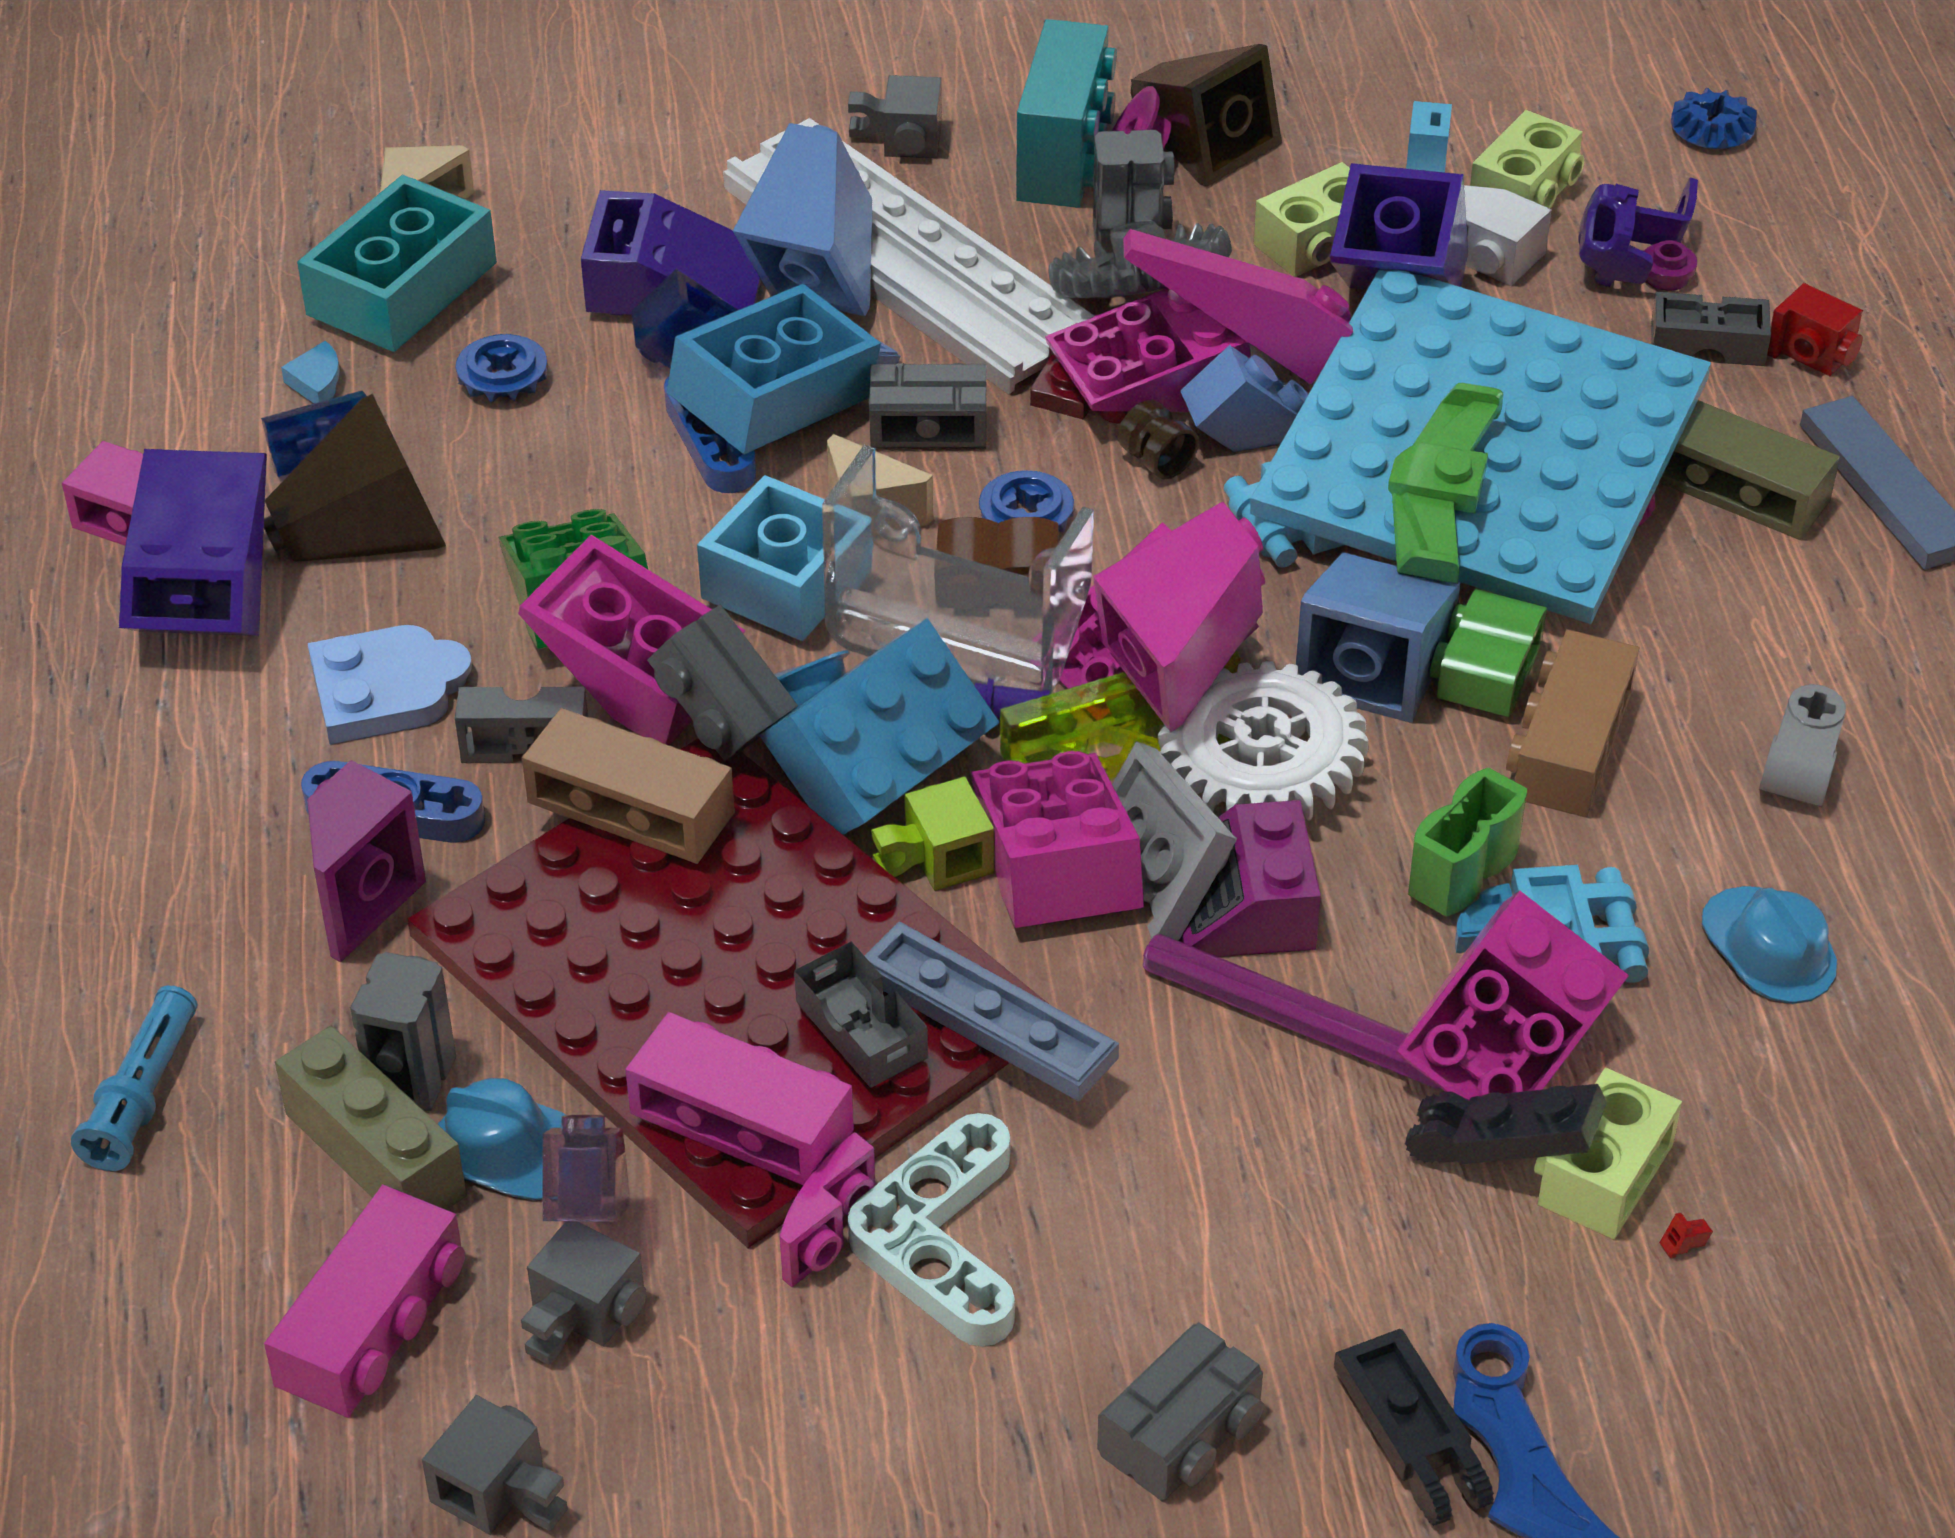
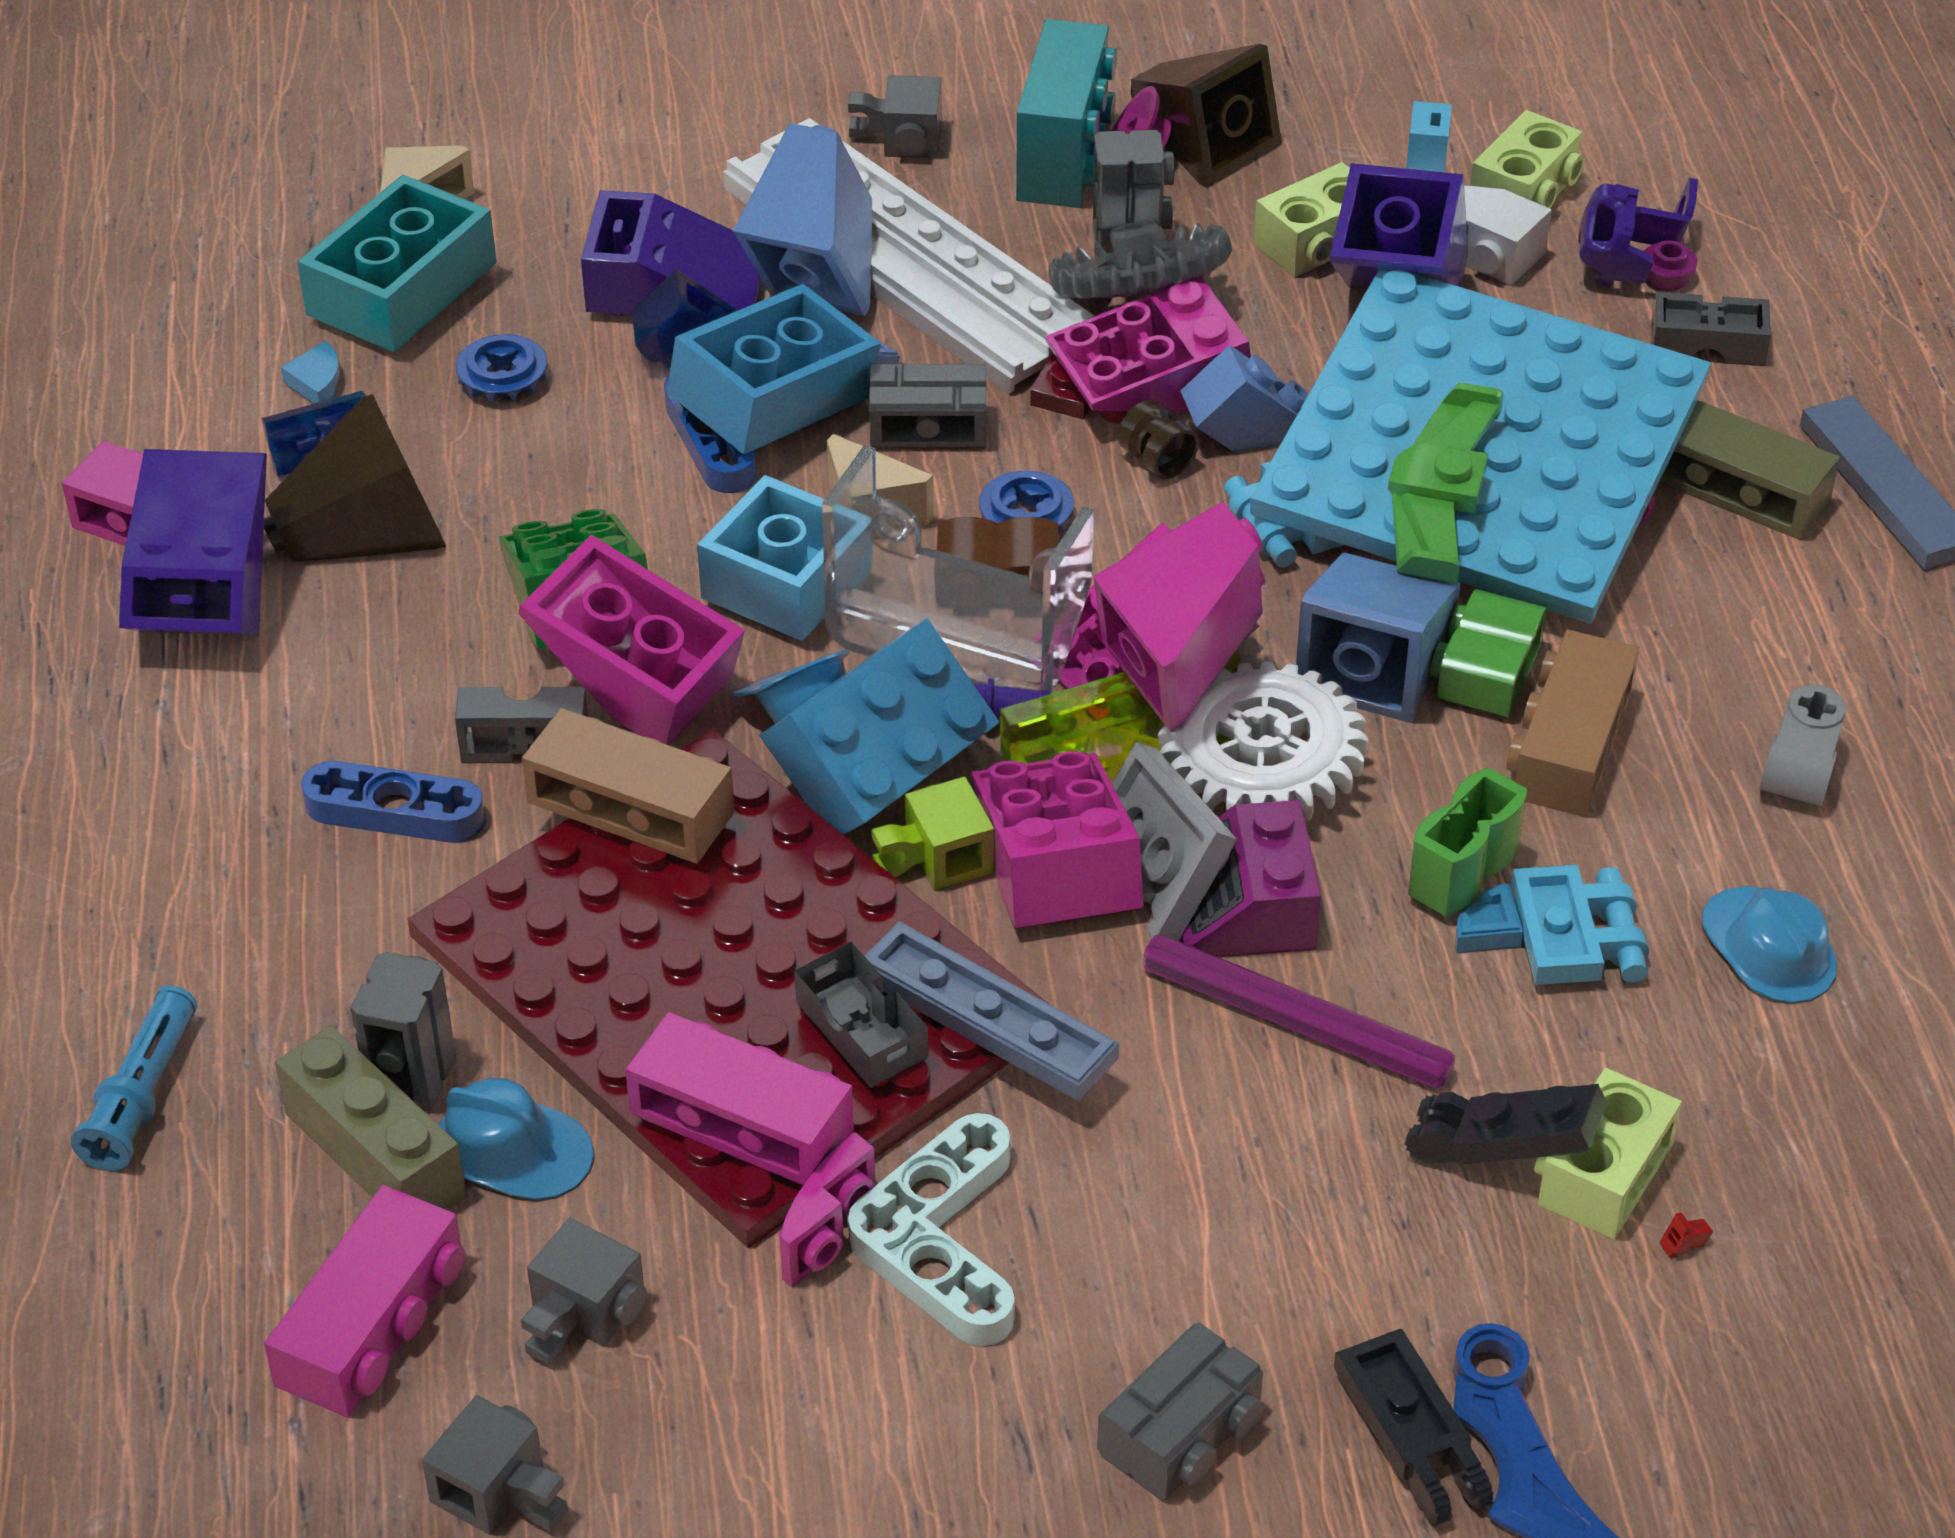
light blue plate [307,625,472,745] -> none
magenta slope [307,760,426,962] -> none
clear purple slope [543,1115,630,1222] -> none
dark grey brick [647,604,798,762] -> none
dark pink wedge [1123,229,1353,384] -> none
dark pink slope [1395,891,1629,1100] -> none
blue gear [1671,88,1757,149] -> none
red brick [1767,283,1863,376] -> none

